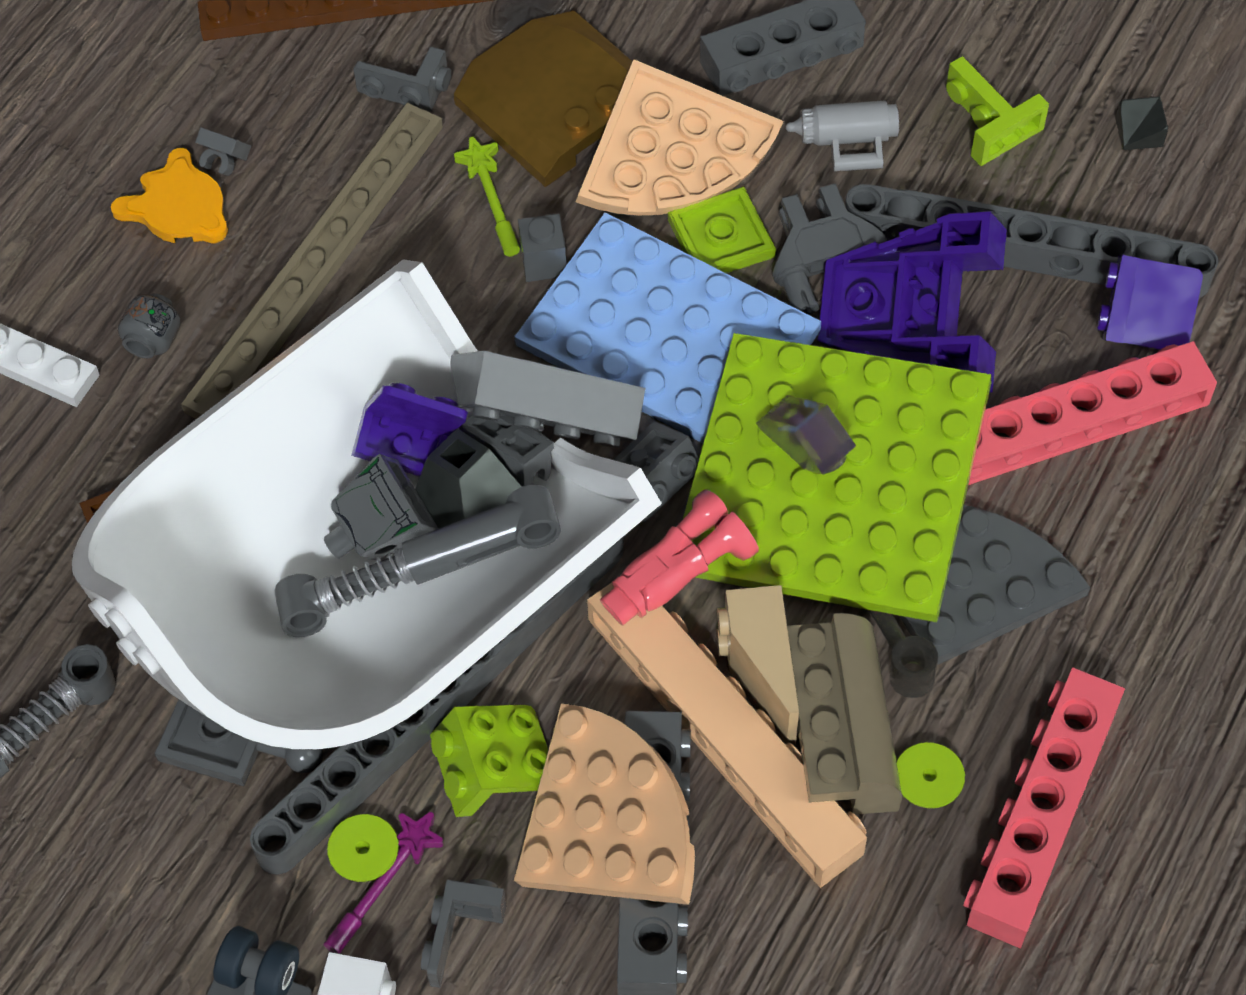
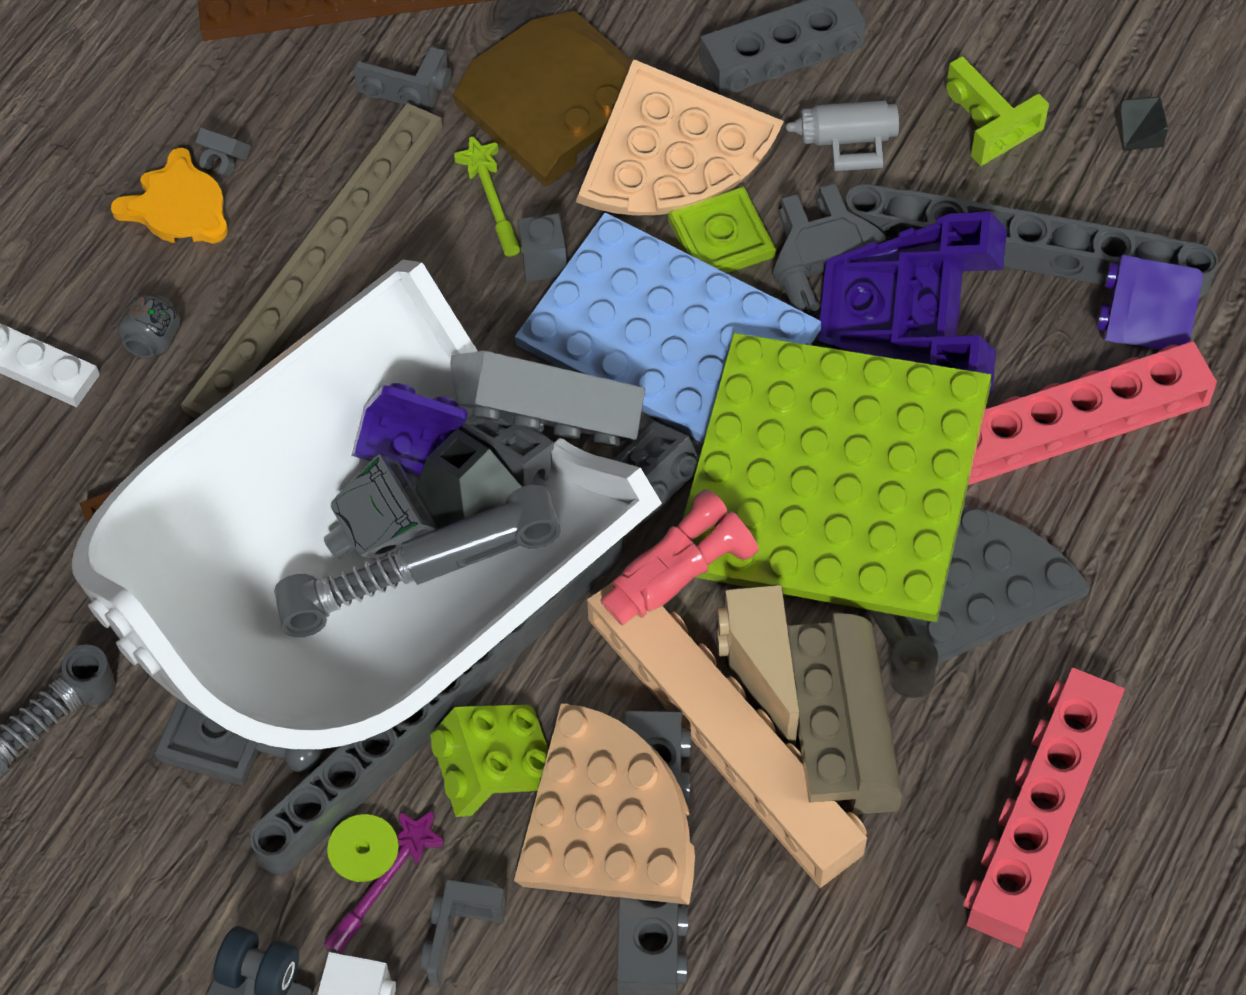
slope [756,395,856,475] -> none
lime piece [897,742,965,808] -> none

